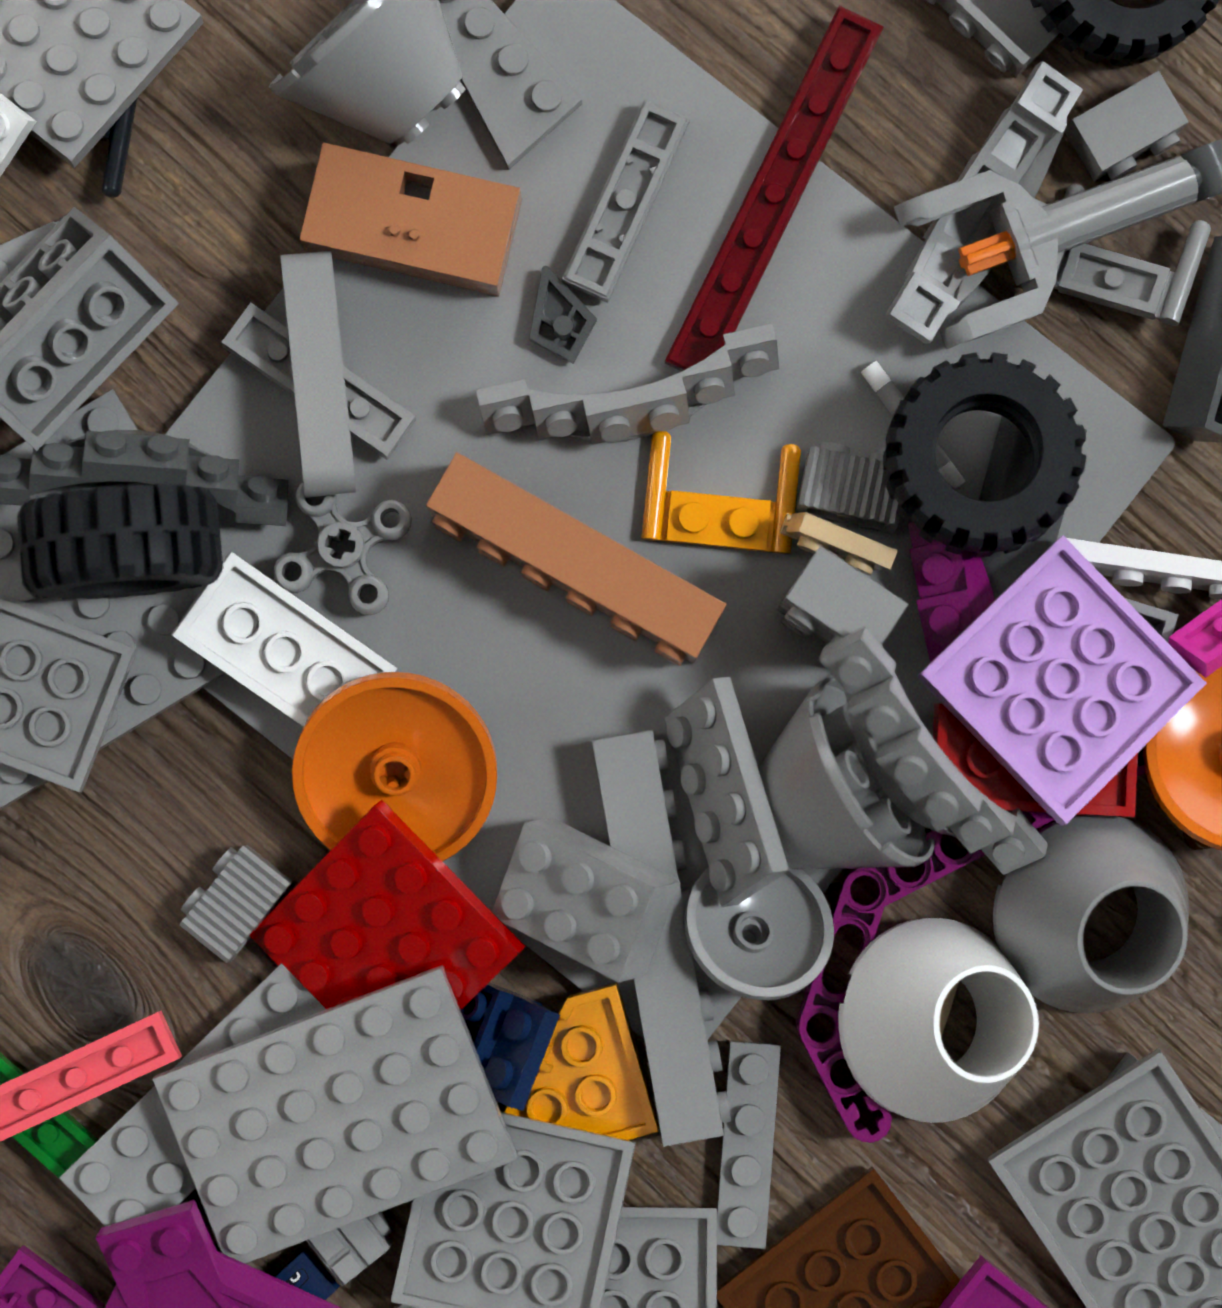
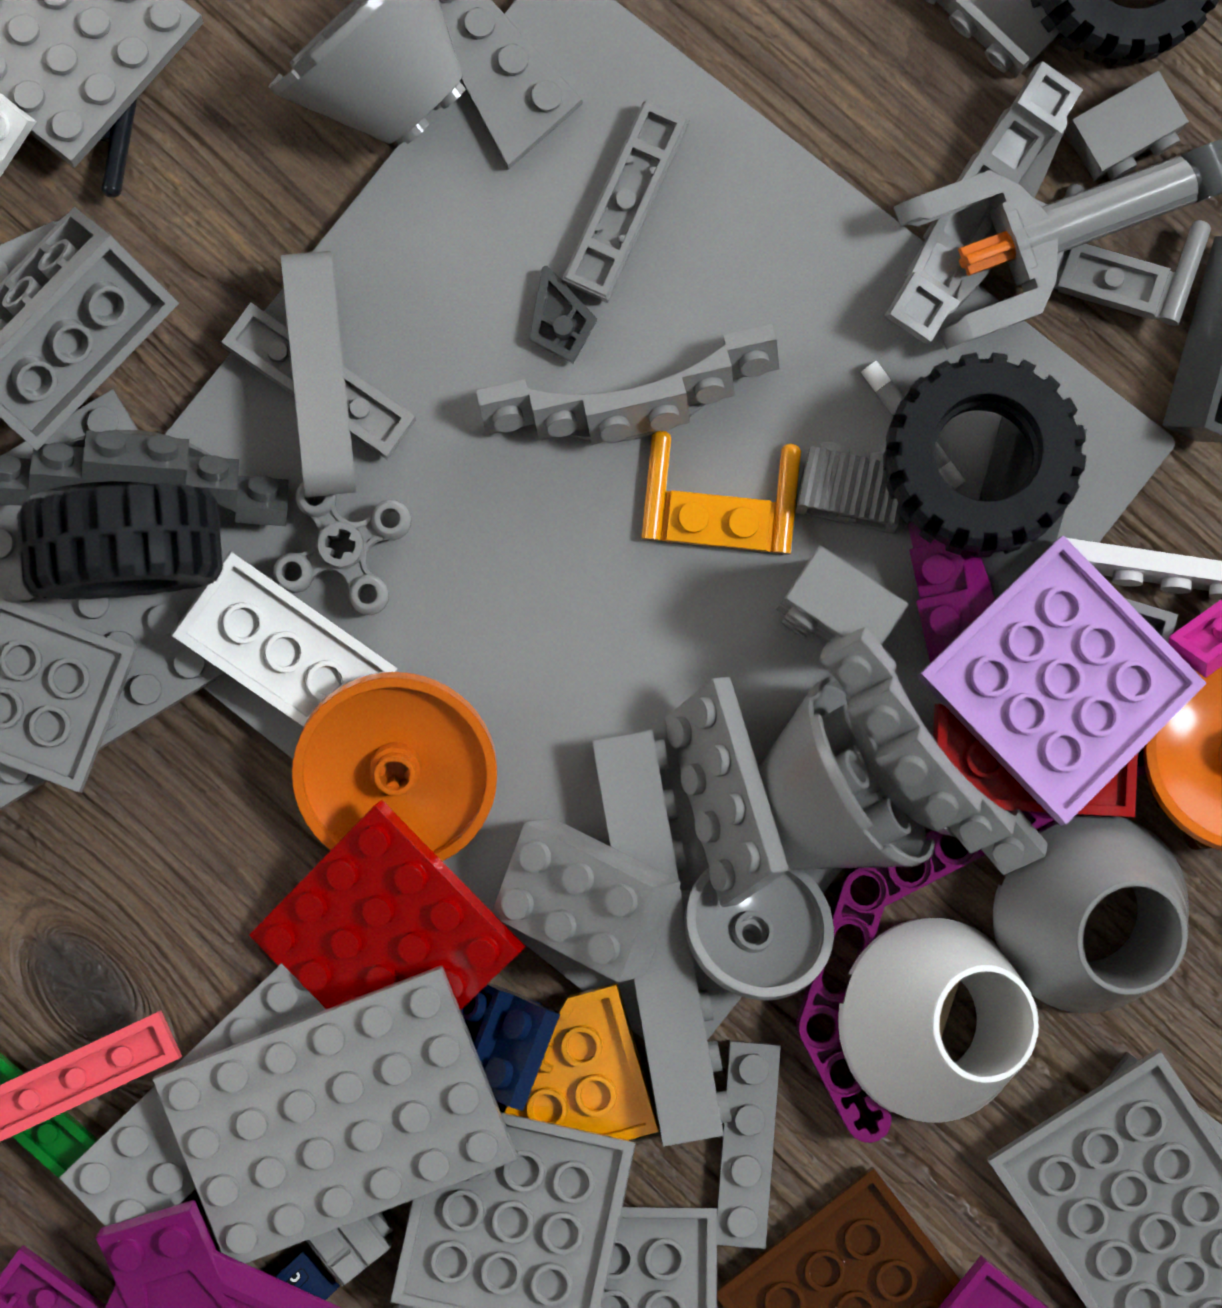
light grey brick [179,845,295,963] -> none
nougat brick [299,142,522,297] -> none
nougat brick [426,452,727,666] -> none
dark red tile [665,5,884,371] -> none
tan plate [780,512,898,575] -> none

